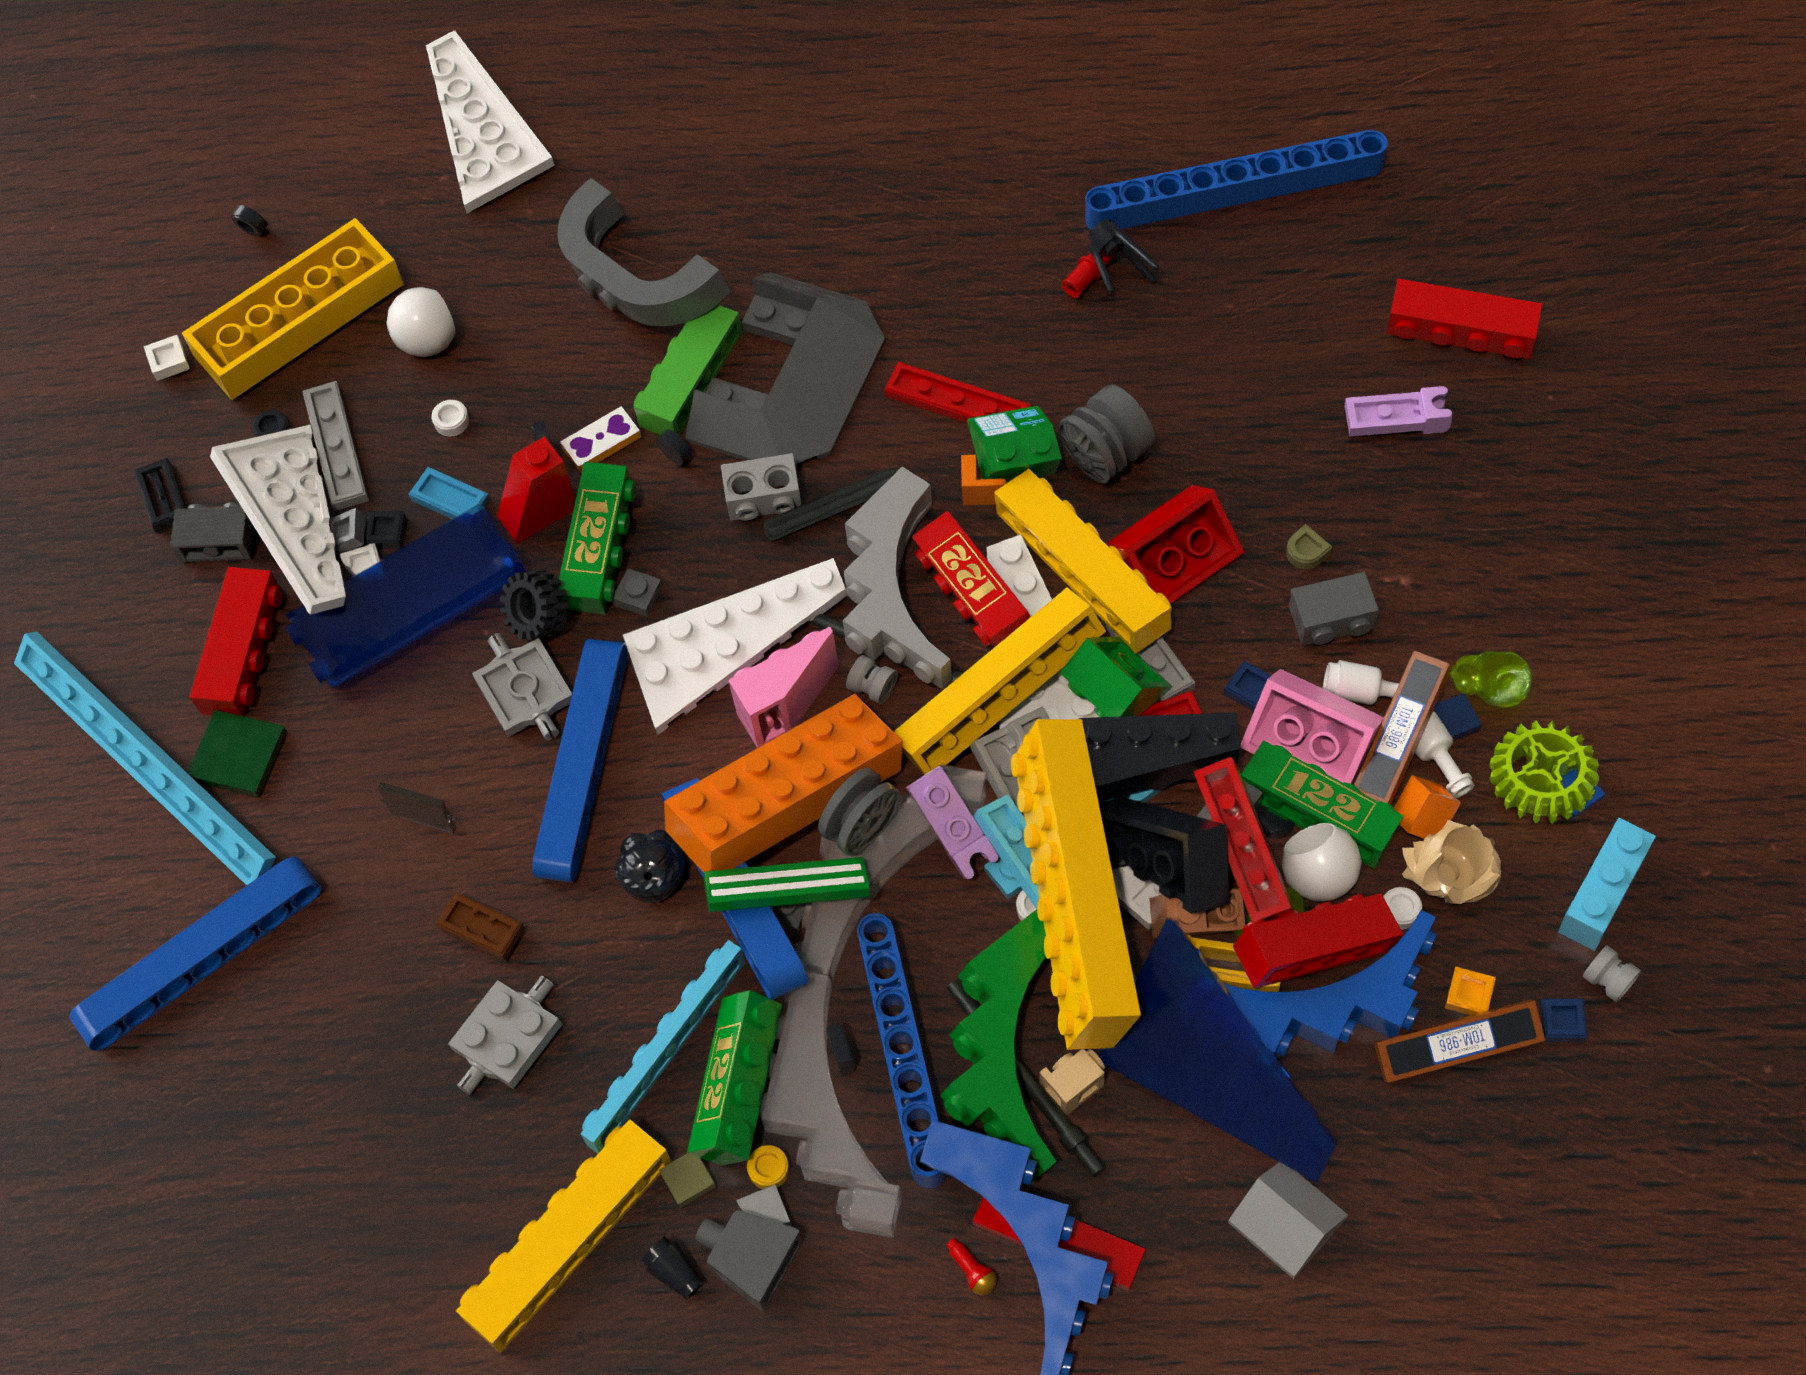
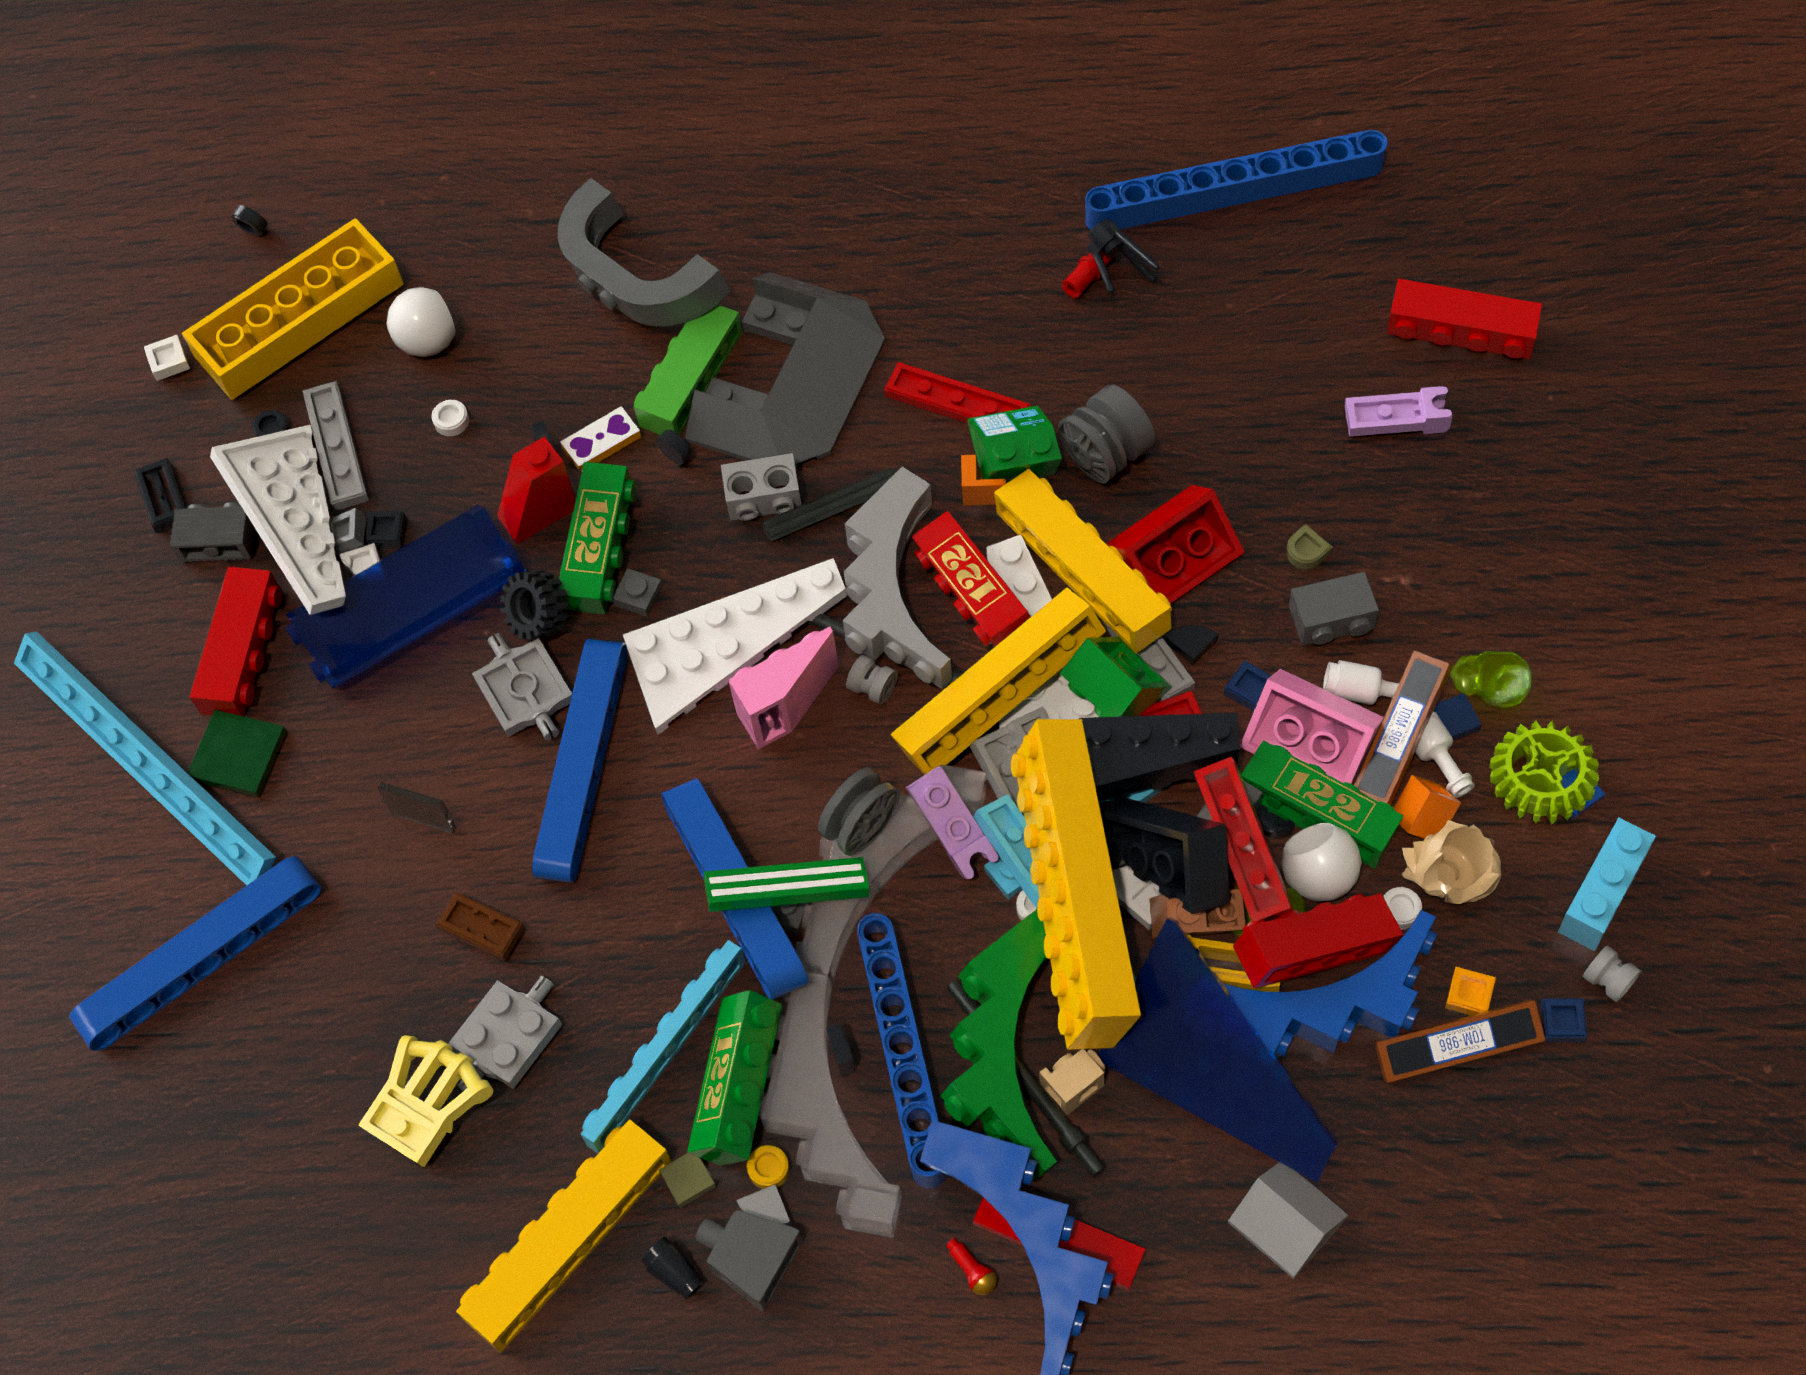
dark azure tile [408,467,491,528] -> none
white wing [426,30,555,213] -> none
black hair [614,829,685,903] -> none
orange brick [664,694,902,873] -> none
none -> light yellow plate [359,1035,493,1167]
none -> black tile [1164,625,1219,665]

